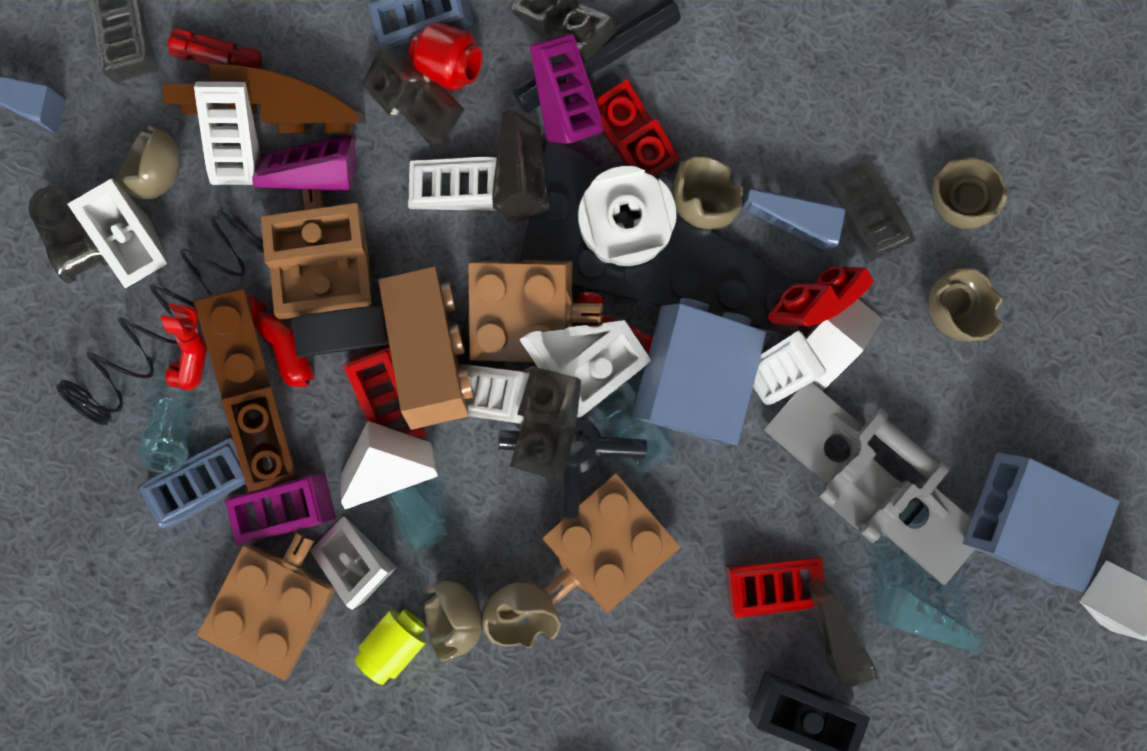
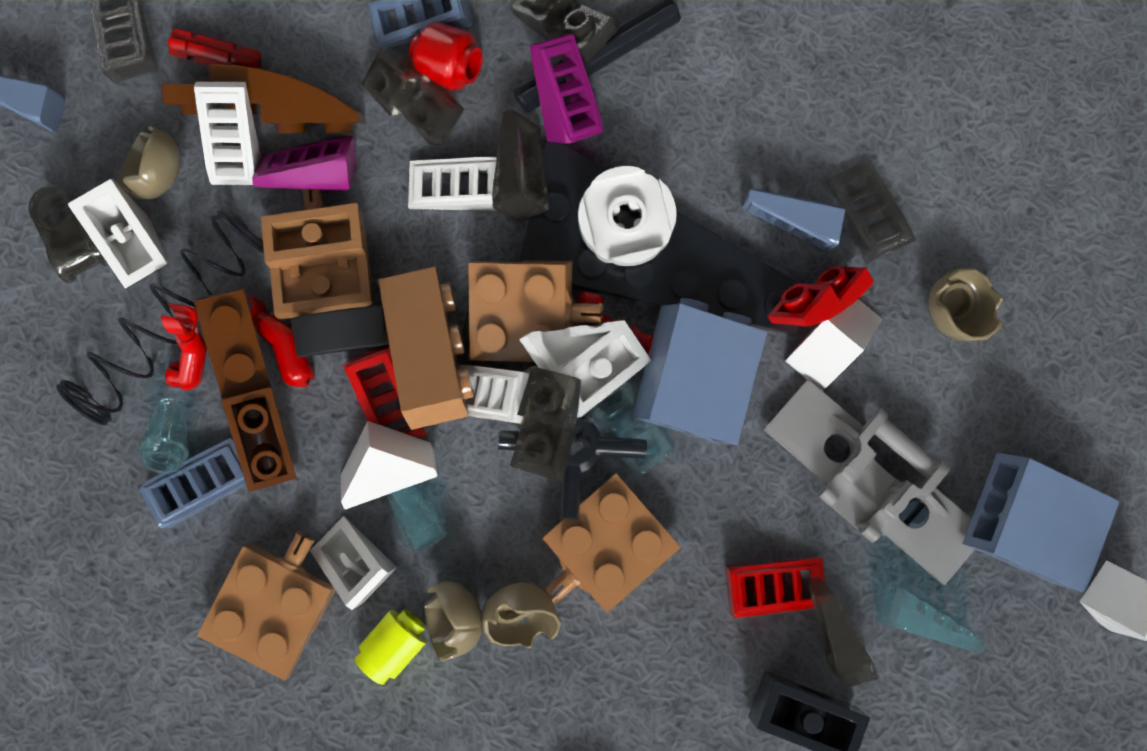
magenta slope [224,472,336,546] -> none
red slope [596,79,680,177] -> none
dark tan hair [671,156,743,230] -> none
white slope [753,330,827,405] -> none
dark tan hair [931,157,1008,229] -> none

